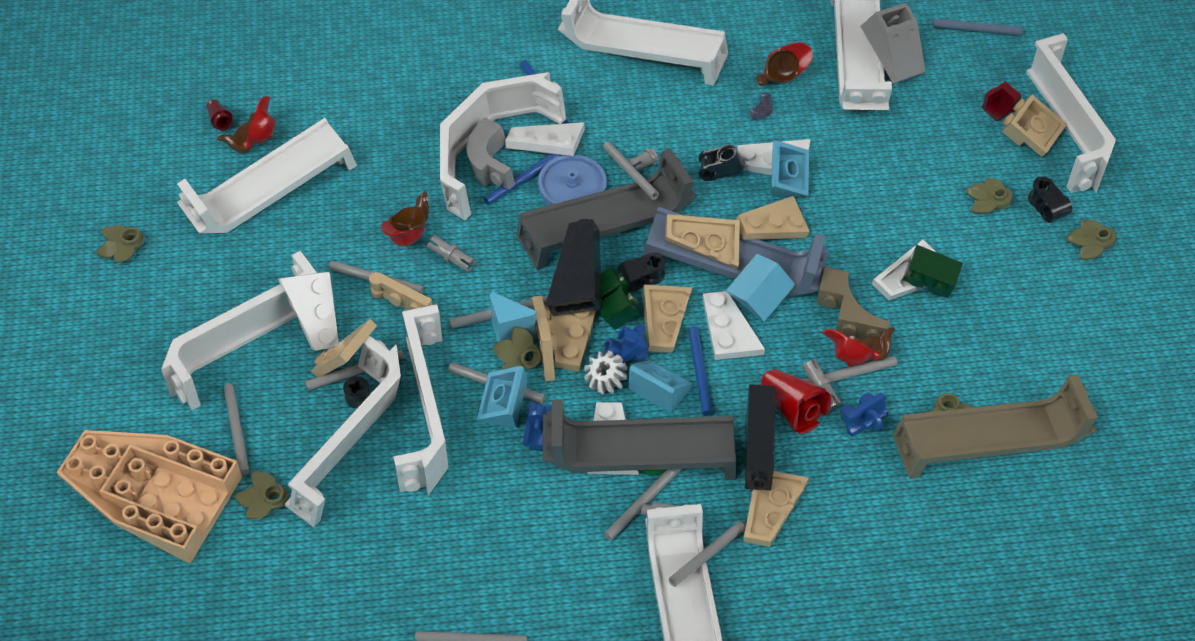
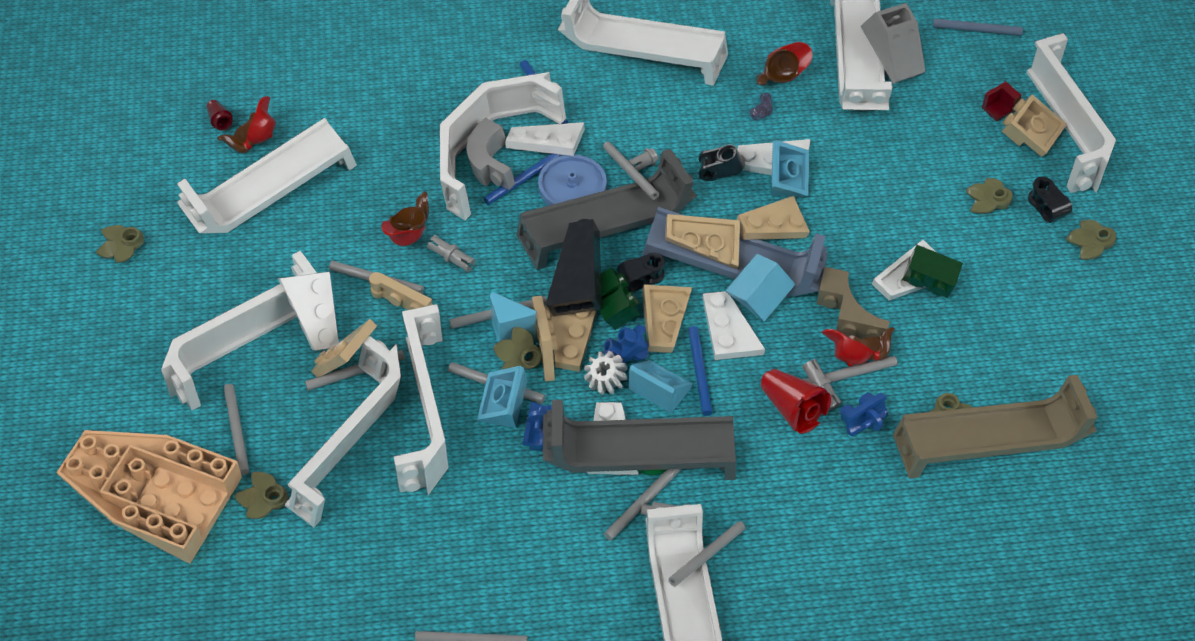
black wheel [343,376,370,408] -> none
tan wing [743,471,809,547] -> none
black slope [745,384,775,491] -> none

